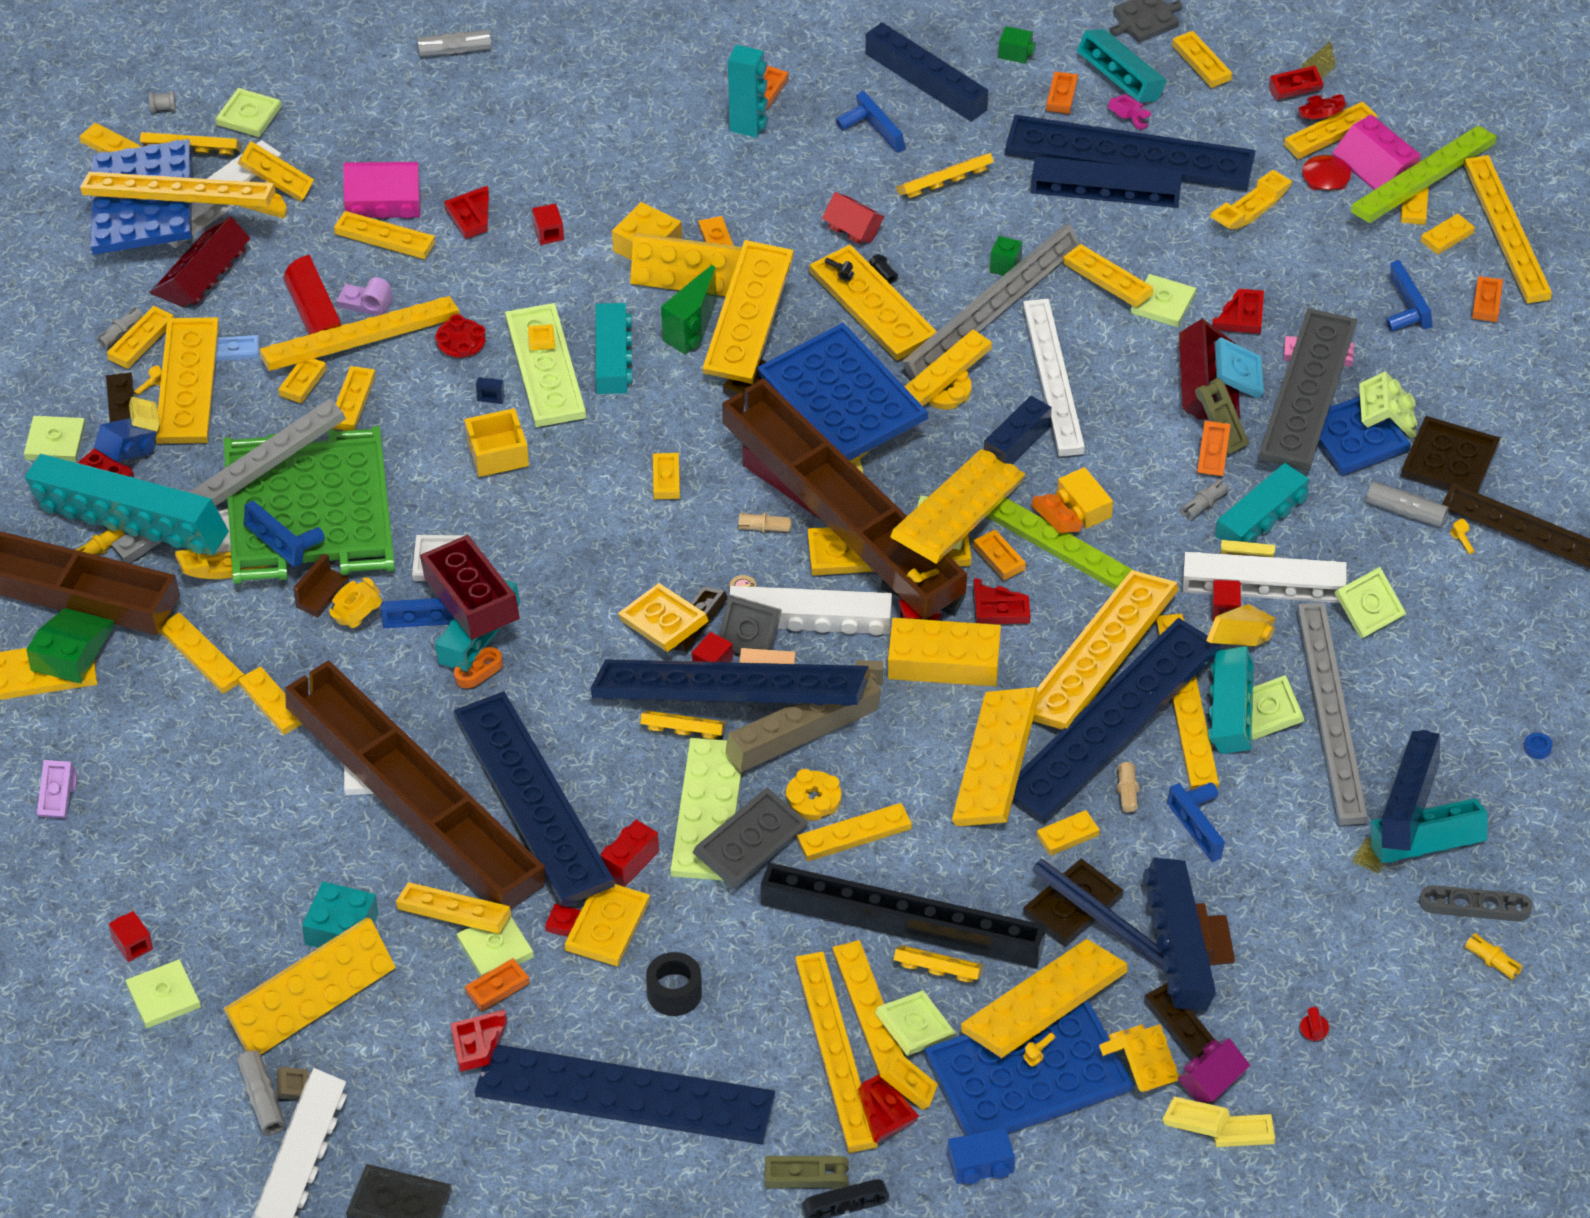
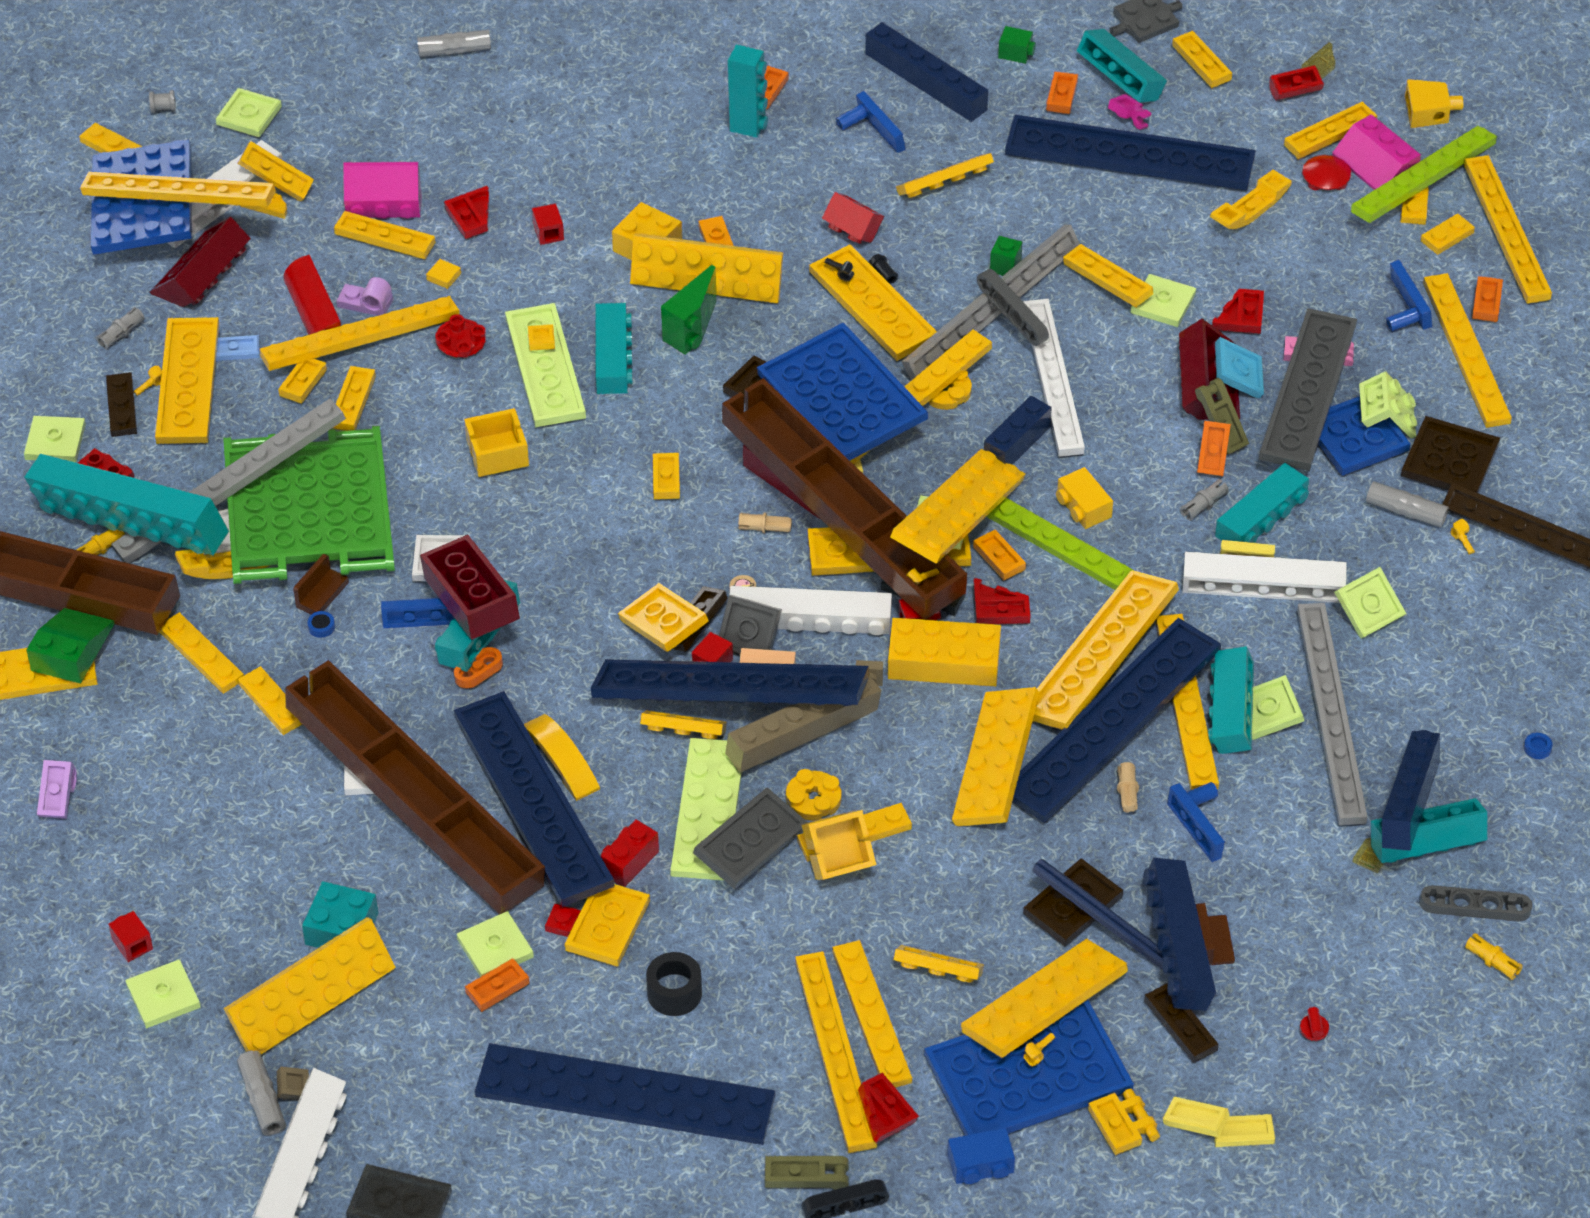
blue brick [94,418,157,462] -> none
yellow plate [107,306,174,369] -> none
light yellow tile [129,397,160,431] -> none
yellow plate [140,132,242,156] -> none
blue piece [243,501,325,567] -> none
yellow plate [329,578,382,628] -> none
yellow plate [396,882,511,934] -> none
red wing [450,1010,508,1072] -> none
dark blue plate [476,377,505,404] -> none
yellow plate [702,240,794,384] -> none
black brick [761,863,1046,968] -> none
yellowish green plate [875,990,956,1056] -> none
yellow plate [880,1050,938,1110] -> none
dark blue brick [1031,156,1183,208] -> none
orange plate [1031,494,1083,533] -> none
yellow plate [1037,810,1100,856] -> none
yellow bracket [1099,1024,1179,1092] -> none
magenta brick [1177,1038,1251,1104] -> none
yellow slope [1206,604,1276,646] -> none
red panel [1212,580,1241,621] -> none
red dish [1298,94,1347,119] -> none
none -> blue tile [307,611,335,638]
none -> yellow tile [426,259,461,289]
none -> yellow slope [524,714,600,801]
none -> yellow piece [801,810,877,880]
none -> dark grey beam [977,269,1049,346]
none -> yellow plate [1088,1089,1160,1155]
none -> yellow torso [1405,79,1463,128]
none -> yellow plate [1423,273,1512,428]

